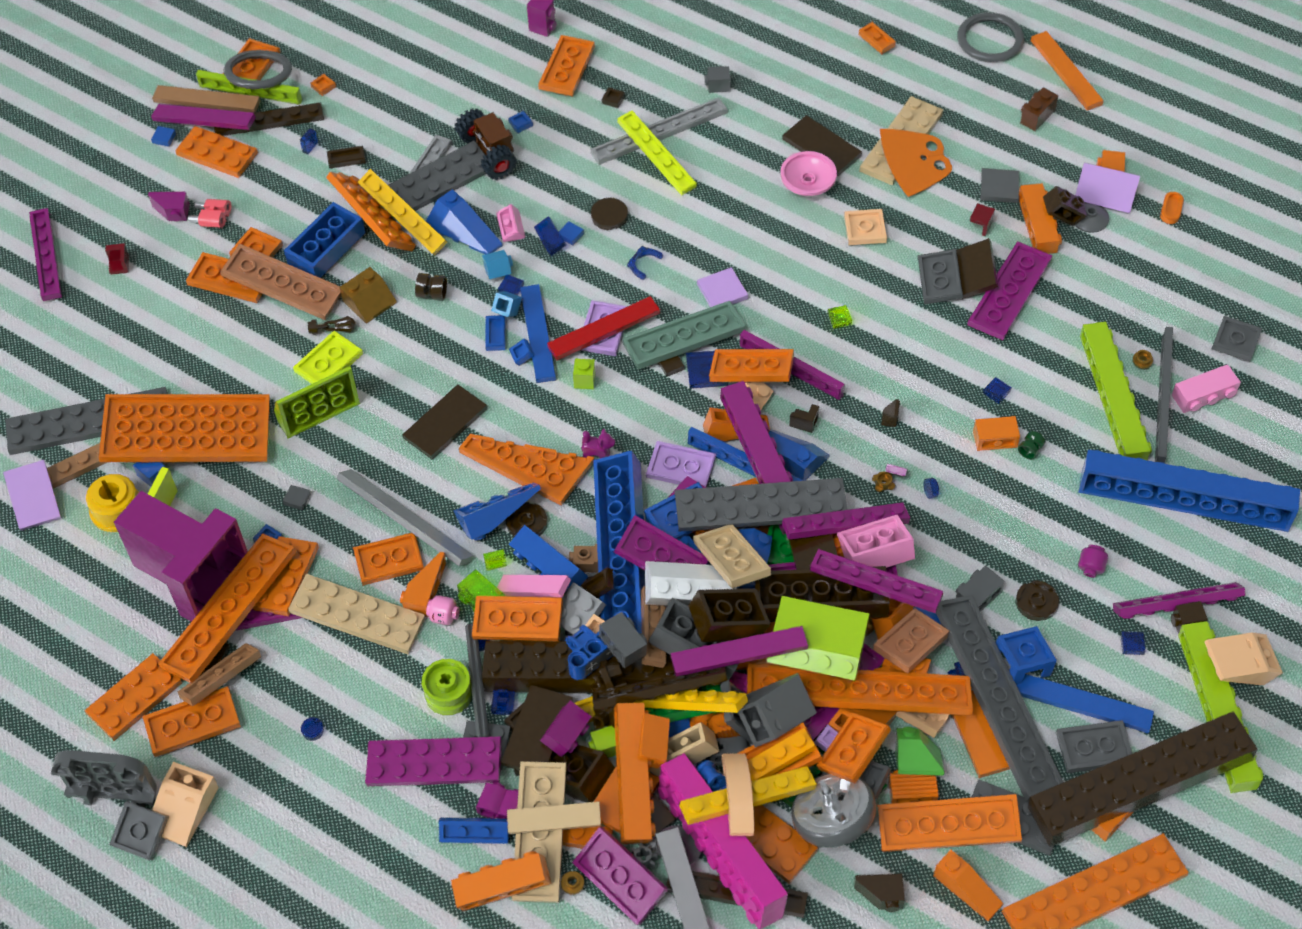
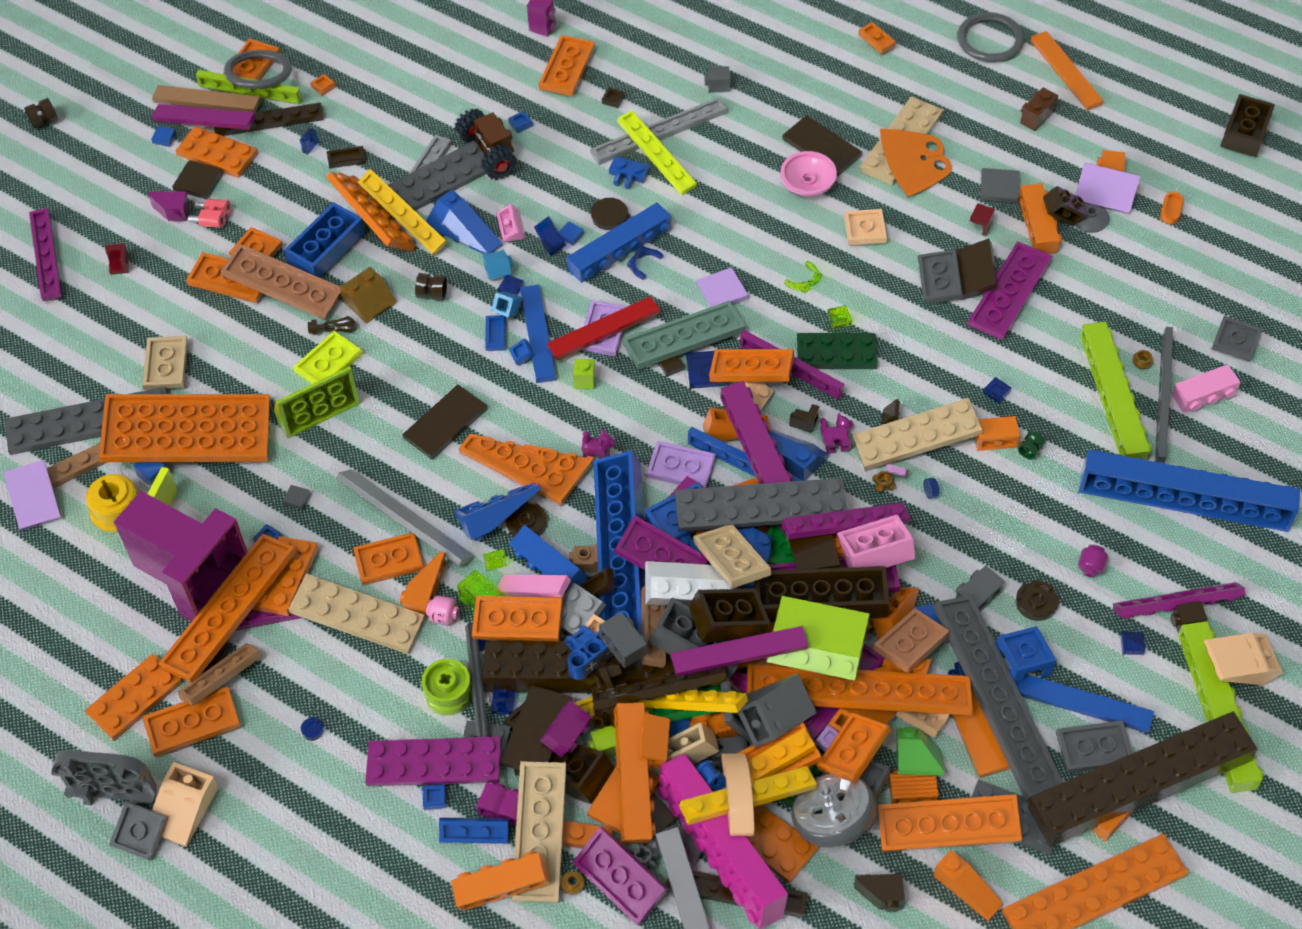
tan tile [507,802,601,834] -> none
magenta plate [810,549,943,613] -> none
none -> dark brown wheel [24,98,58,129]
none -> tan plate [142,336,188,390]
none -> dark brown tile [172,160,223,200]
none -> blue tile [422,784,446,810]
none -> blue brick [567,202,672,283]
none -> blue hinge [609,156,650,189]
none -> clear neon green cap [784,261,822,293]
none -> dark green plate [797,333,877,369]
none -> magenta animal [820,413,853,454]
none -> tan plate [852,398,983,471]
none -> dark brown brick [1220,94,1275,157]

